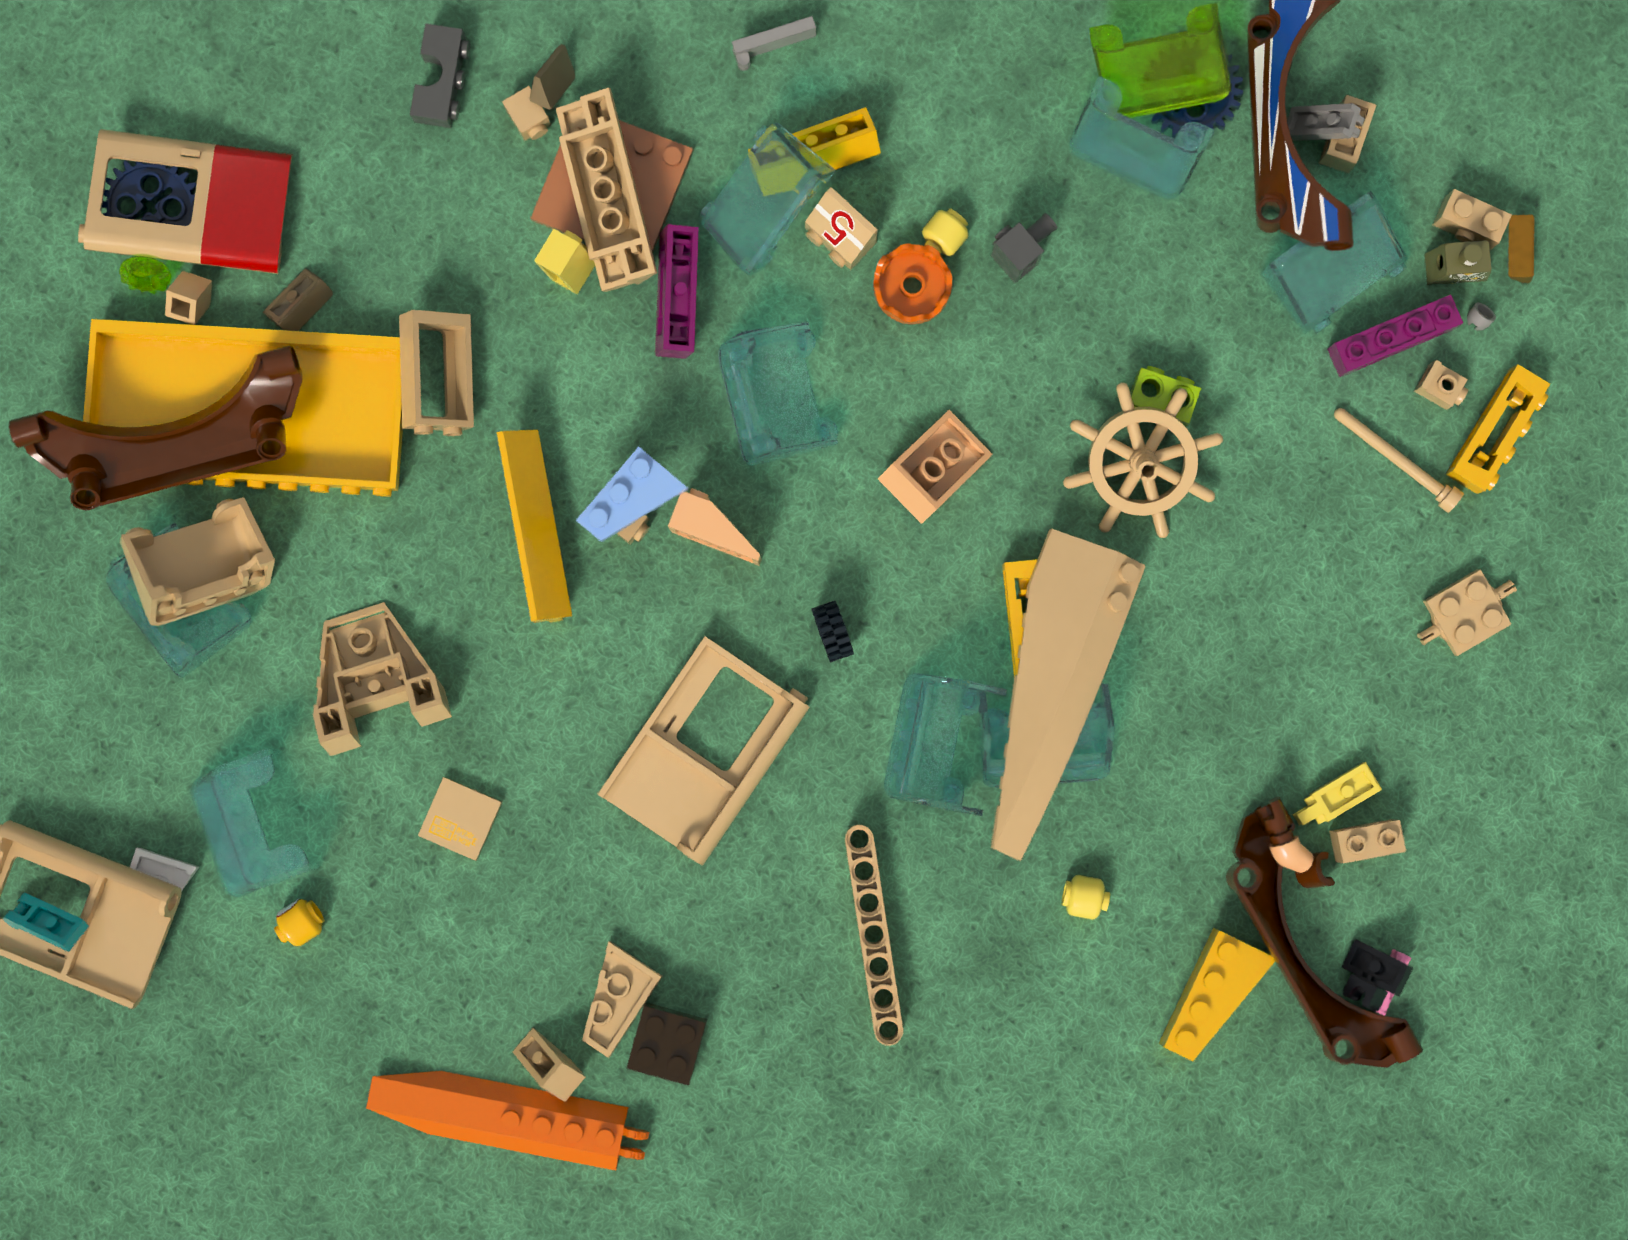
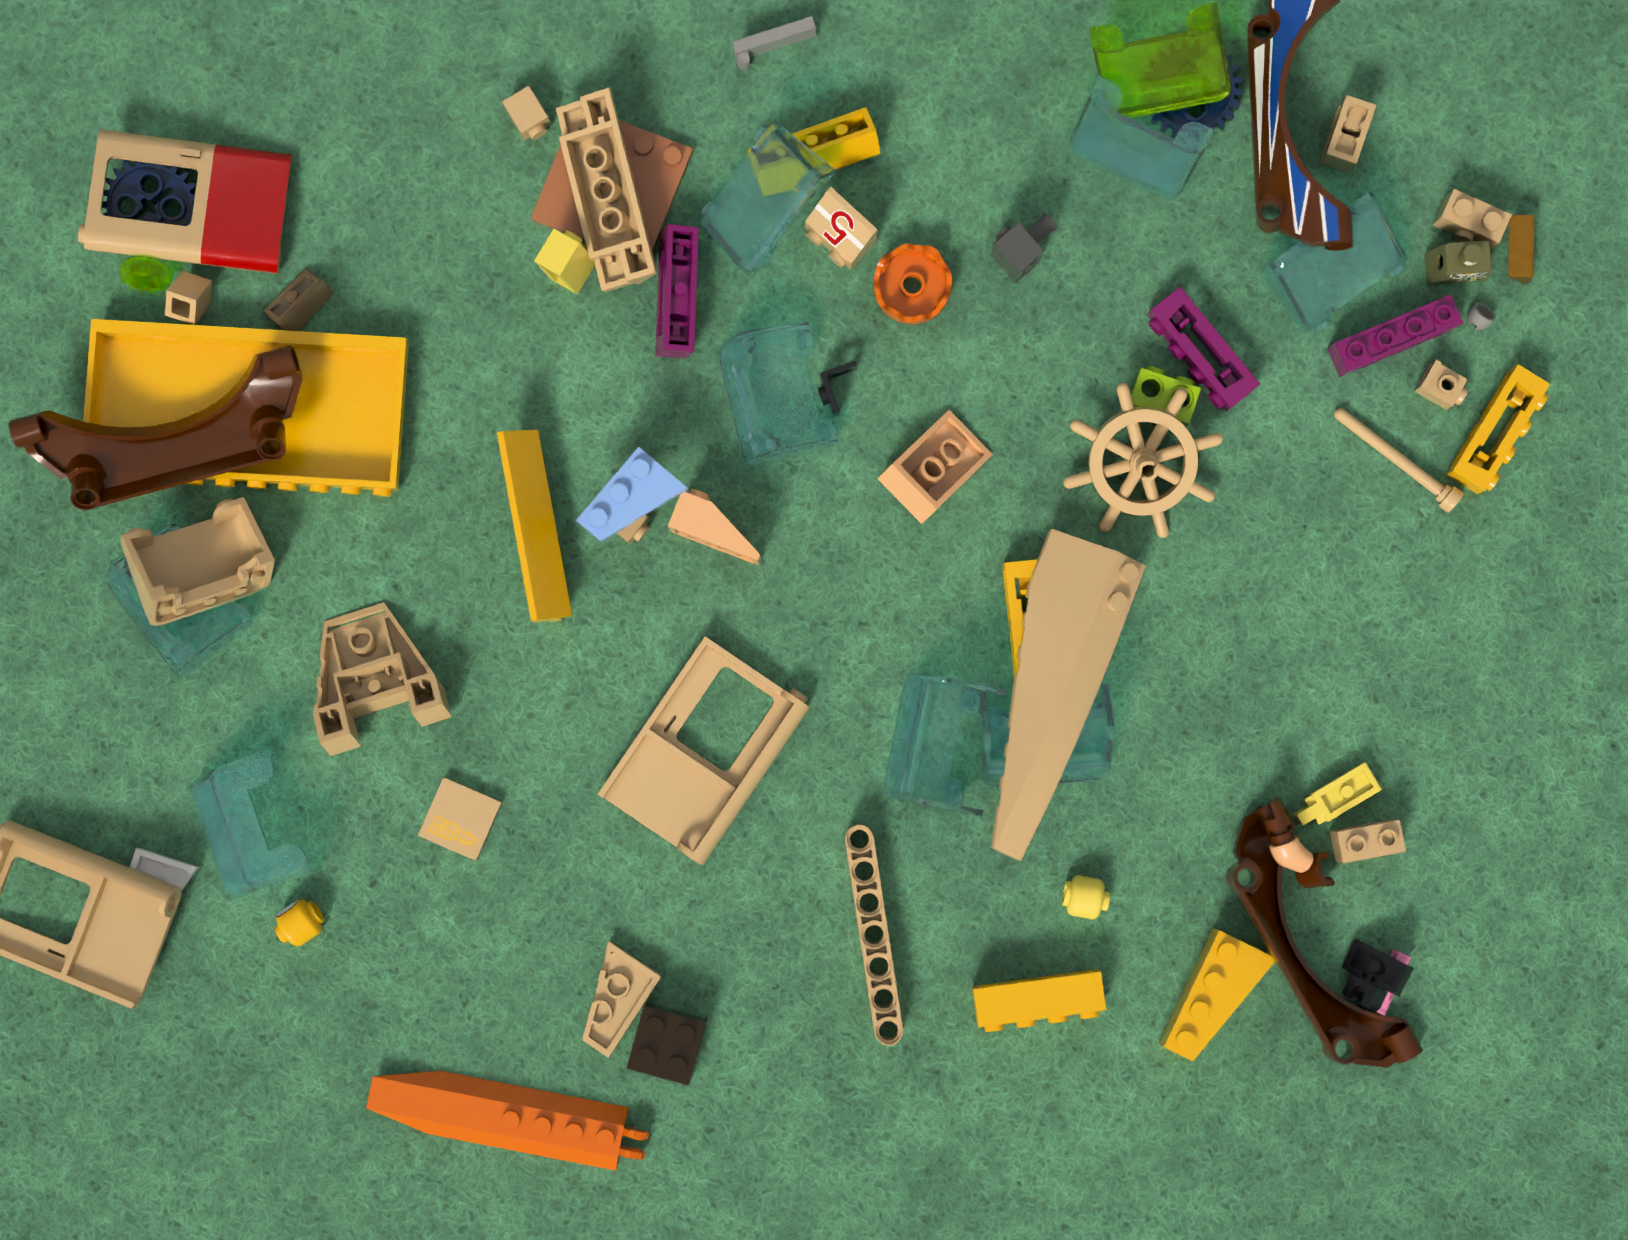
teal plate [3,893,89,952] -> none
tan piece [399,310,474,436] -> none
dark grey arch [410,23,470,128] -> none
tan slope [513,1028,586,1101] -> none
dark tan slope [530,44,575,110] -> none
black bush [811,600,854,662] -> none
light yellow head [922,209,969,256] -> none
light grey hinge [1287,103,1365,141] -> none
tan plate [1417,569,1517,656] -> none
none -> black bracket [817,361,857,417]
none -> yellow brick [971,969,1106,1032]
none -> magenta brick [1147,287,1260,412]

